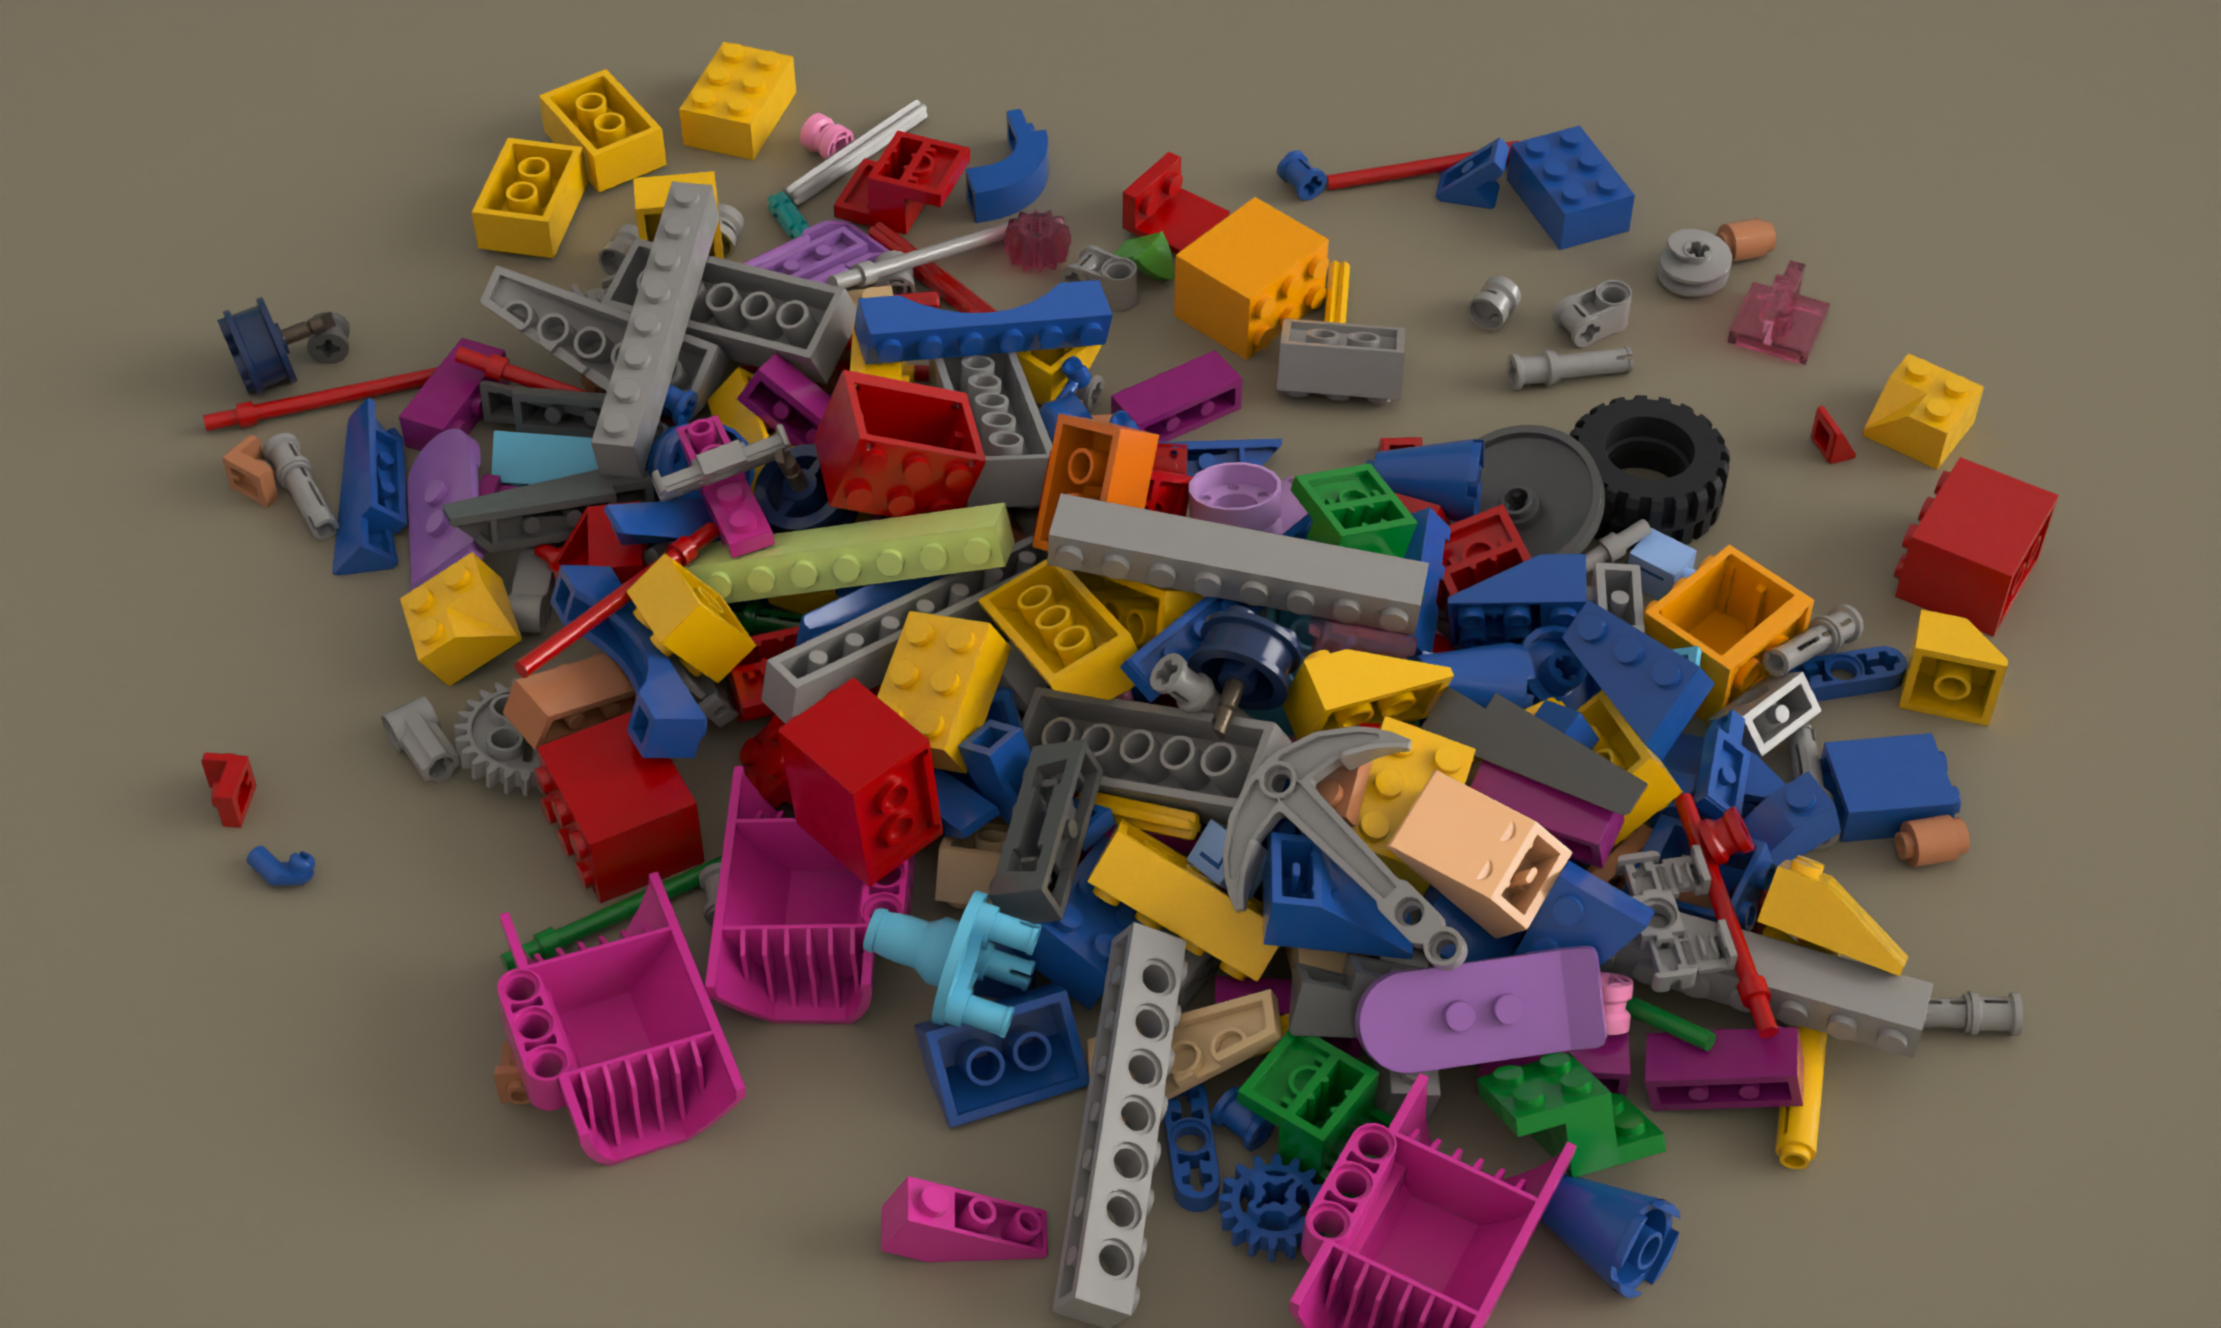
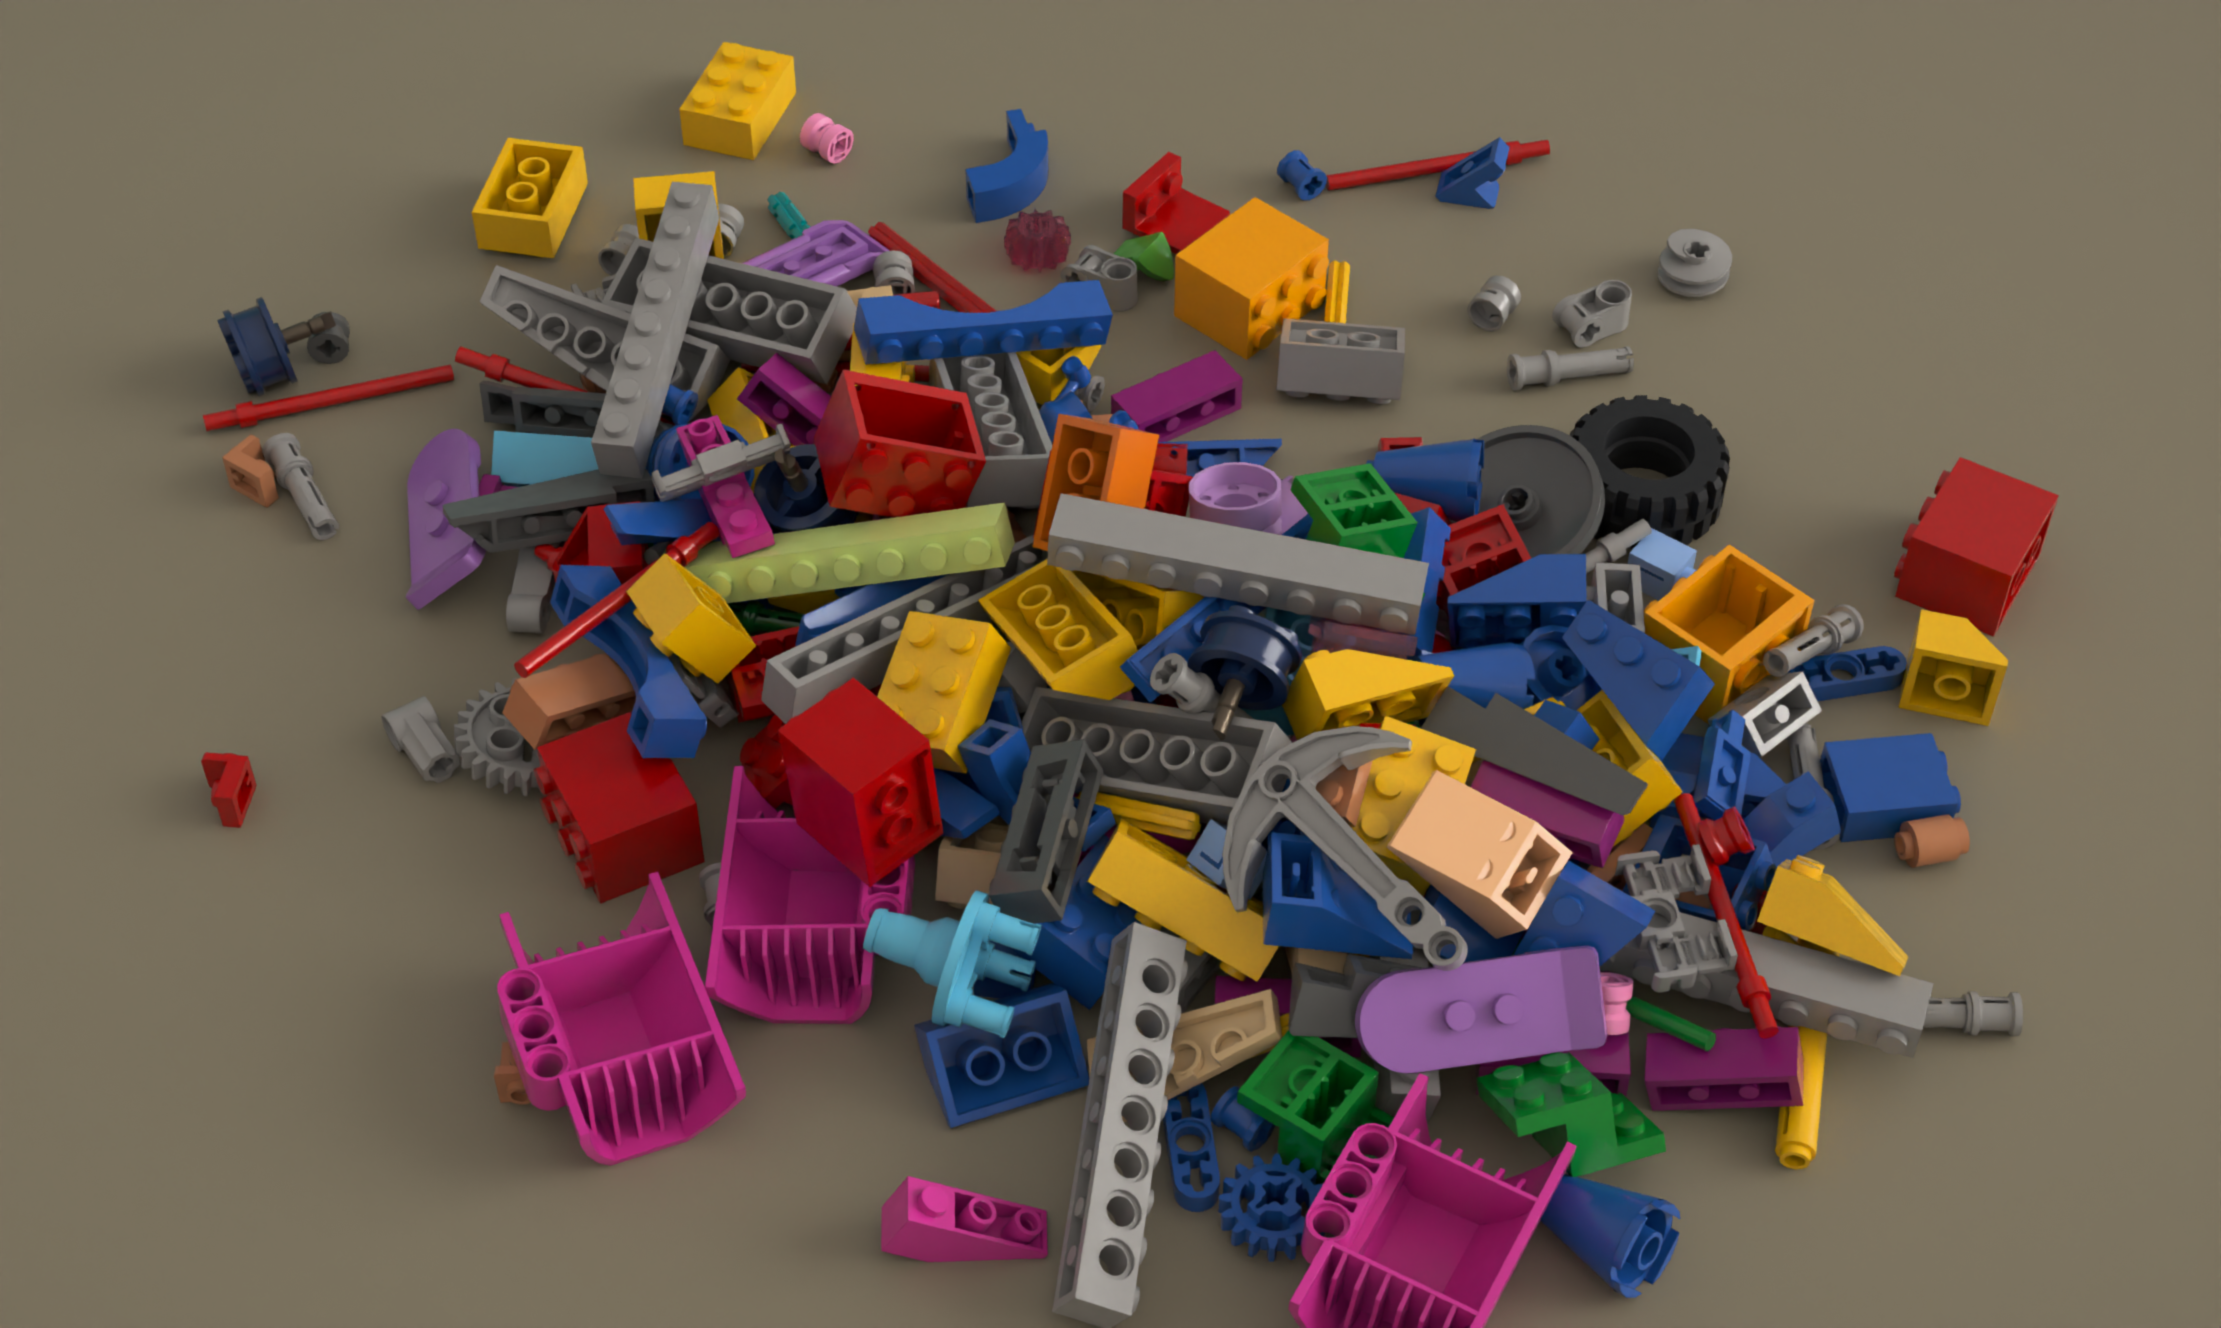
blue arm [246,846,315,886] -> none
blue wedge [332,398,407,575] -> none
magenta brick [399,338,510,451] -> none
yellow slope [400,552,522,687] -> none
green bar [500,856,722,972] -> none
yellow brick [539,69,667,193] -> none
light grey axle [784,99,928,207] -> none
light grey bar [828,221,1019,288] -> none
red bracket [833,130,970,235] -> none
blue brick [1507,125,1635,250] -> none
nougat brick [1715,218,1776,262] -> none
clear pink bracket [1727,260,1830,365] -> none
red slope [1810,406,1856,464] -> none
yellow slope [1862,353,1984,470] -> none

